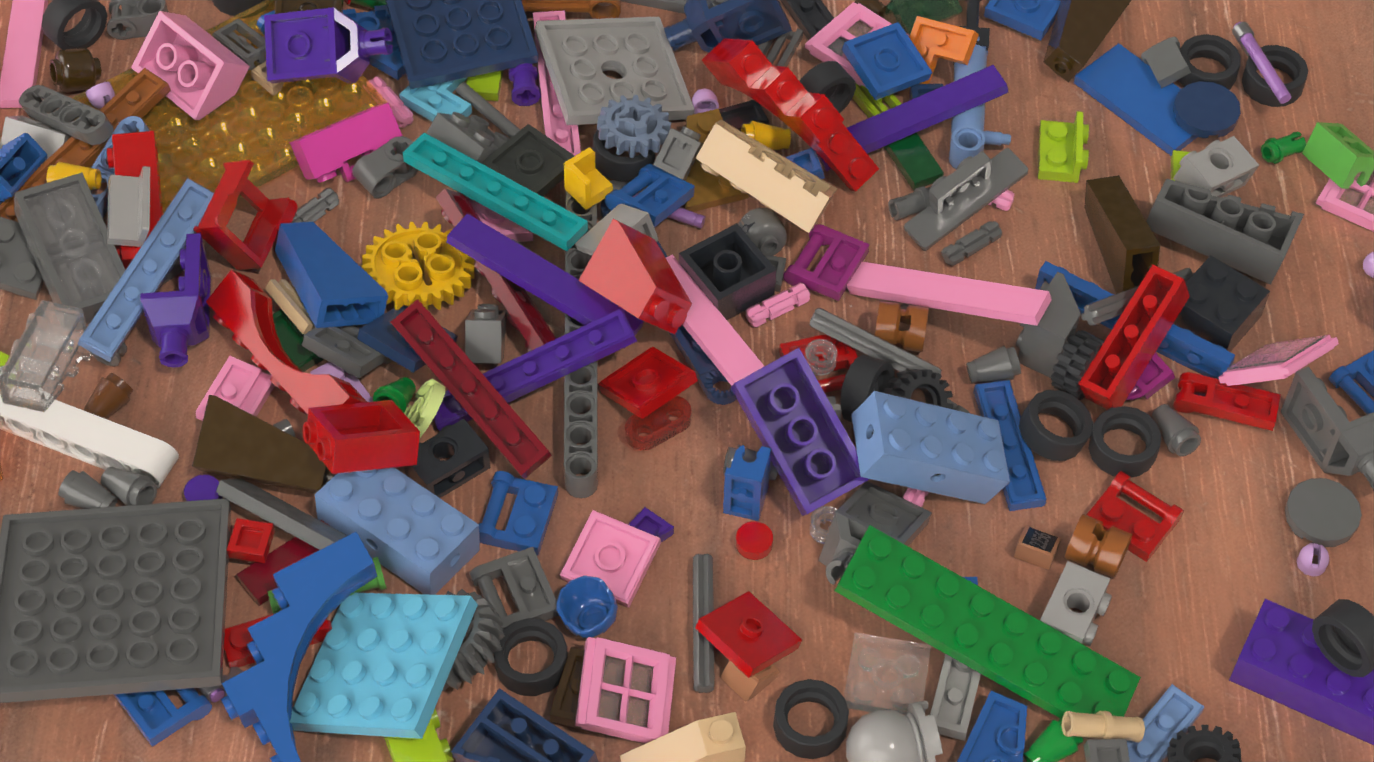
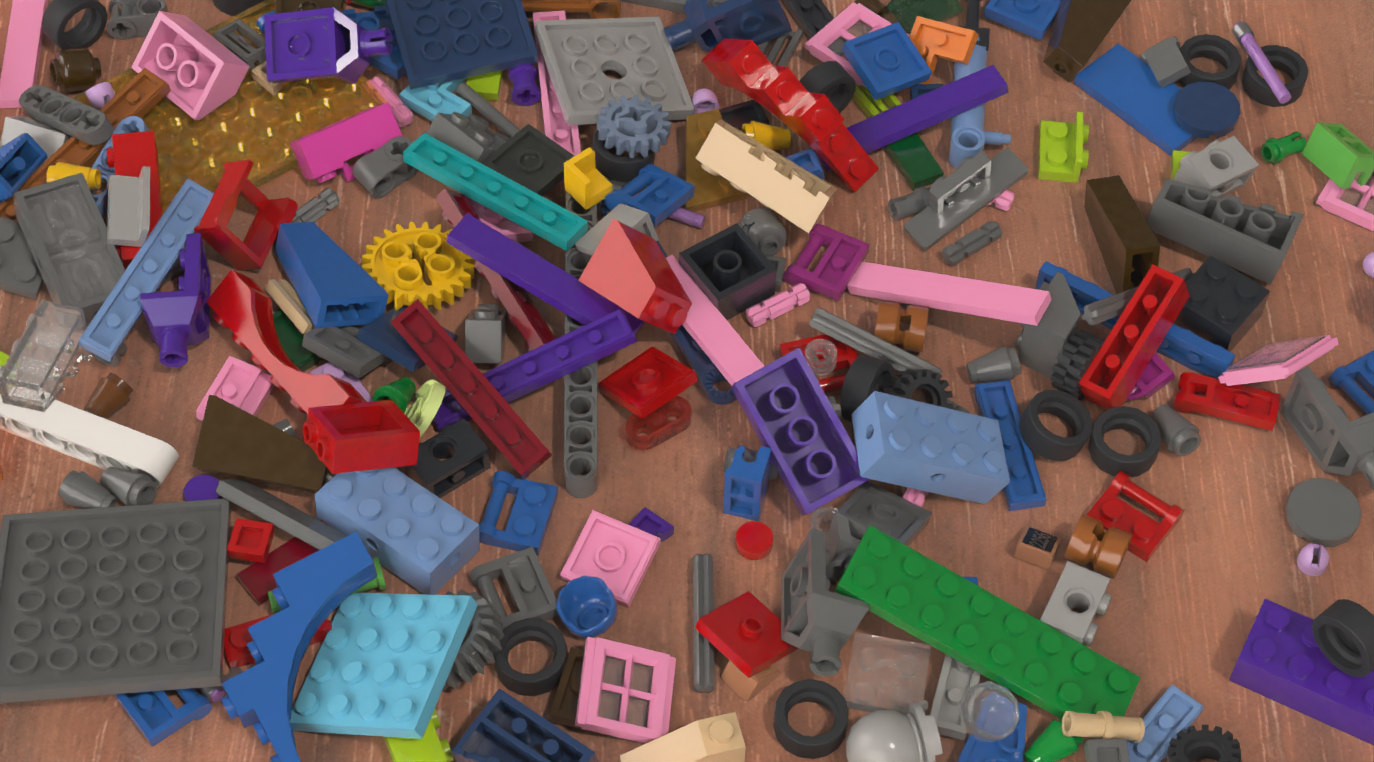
dark grey bracket [653,126,704,180] -> none
none -> dark grey plate [781,529,869,676]
none -> clear hair [959,681,1020,742]

